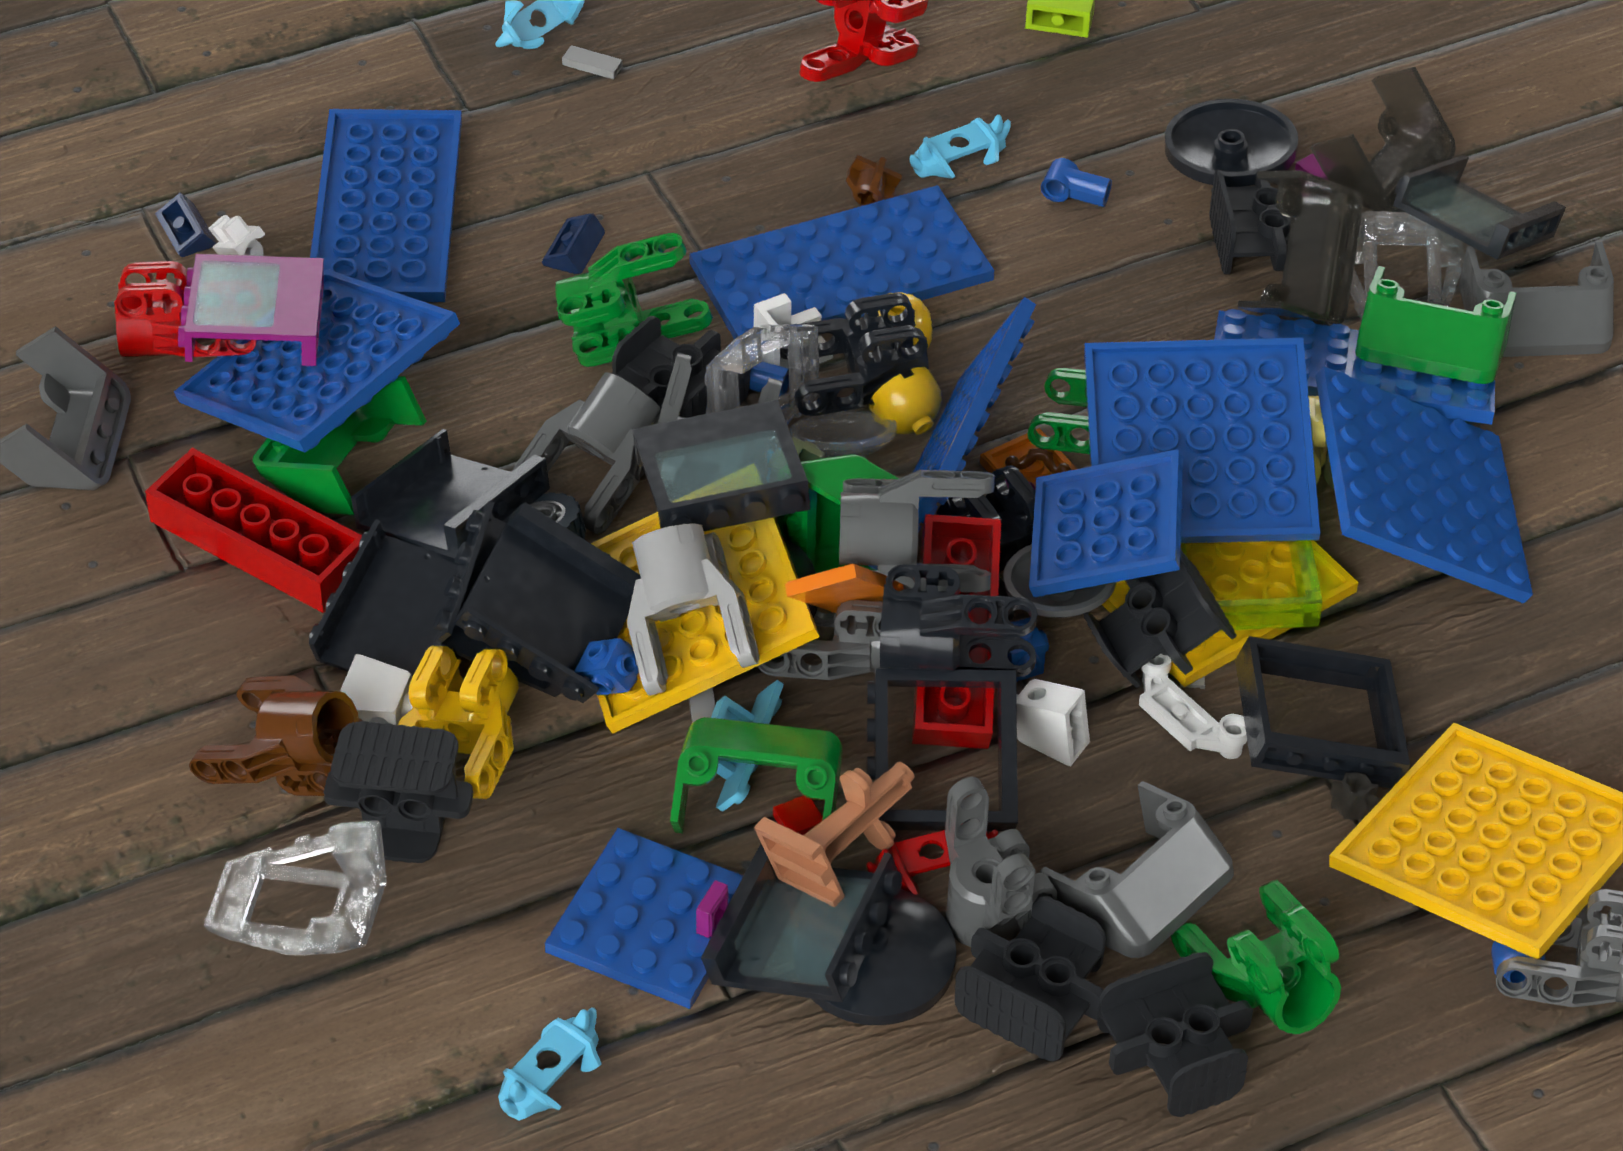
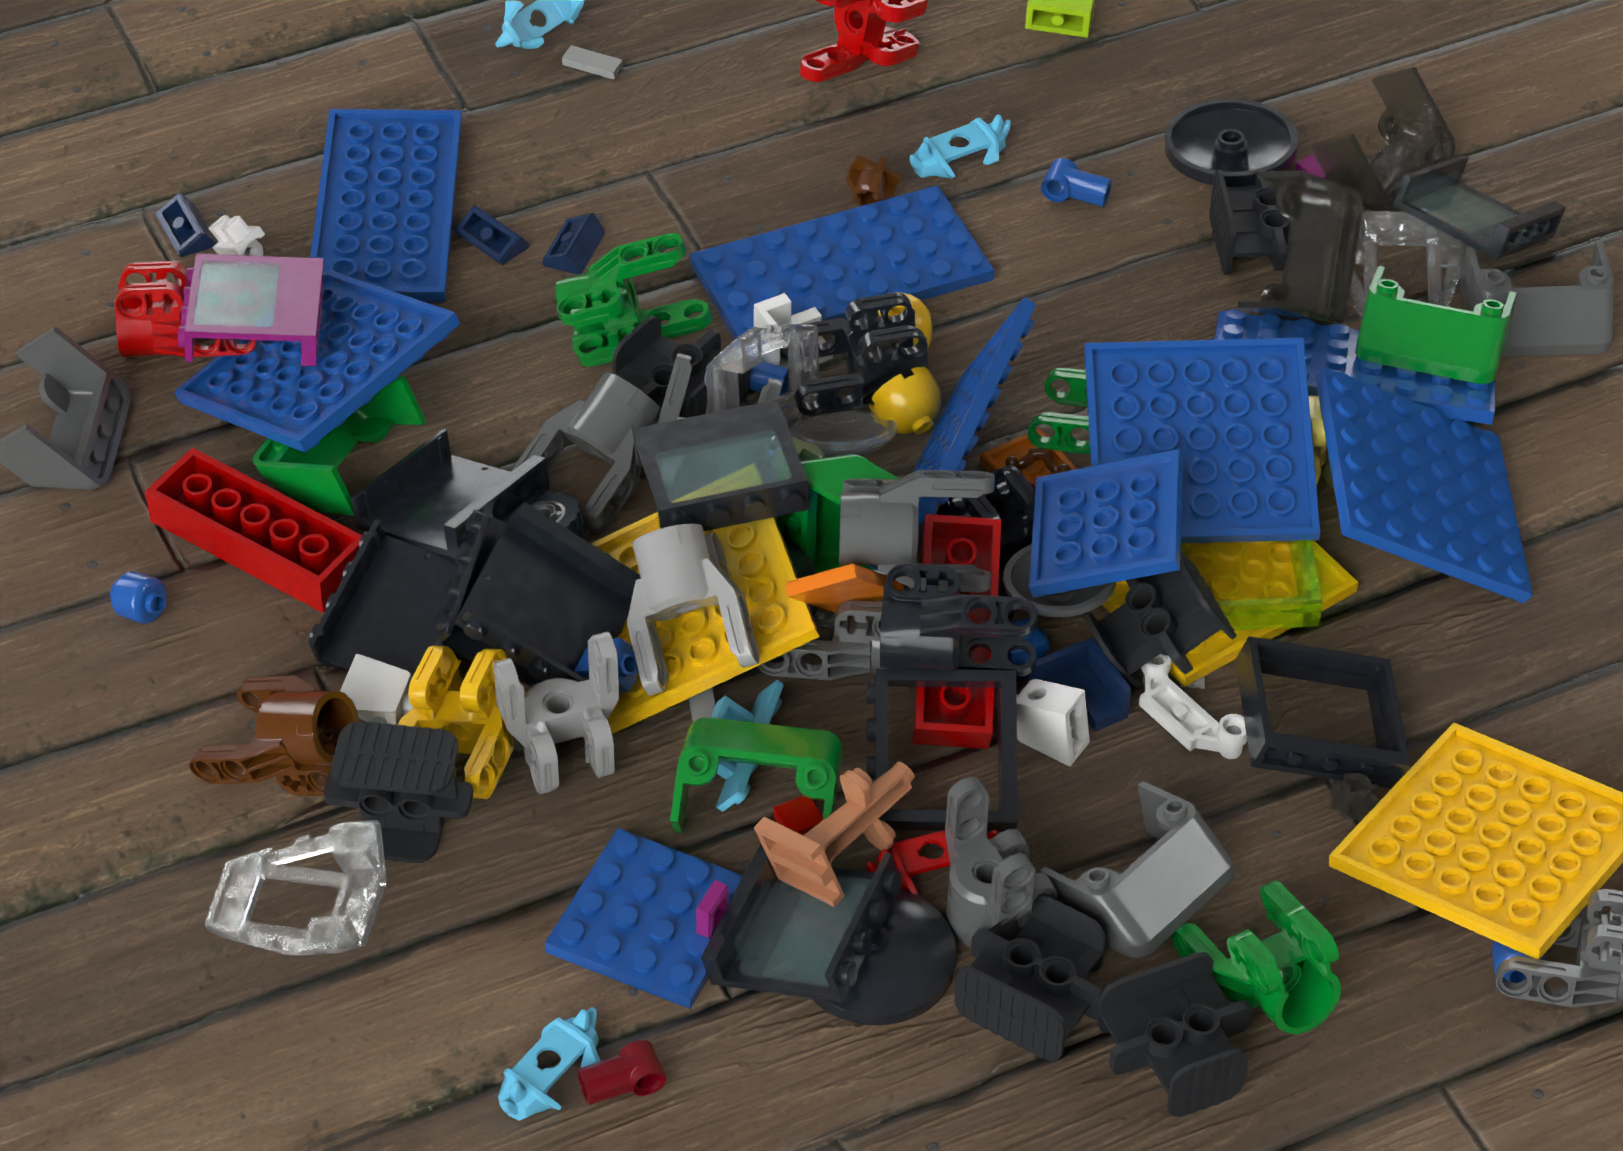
none -> blue head [110,571,167,624]
none -> dark blue slope [454,205,530,266]
none -> light grey piece [494,631,619,795]
none -> dark red piece [577,1040,667,1105]
none -> dark blue panel [1024,637,1131,732]

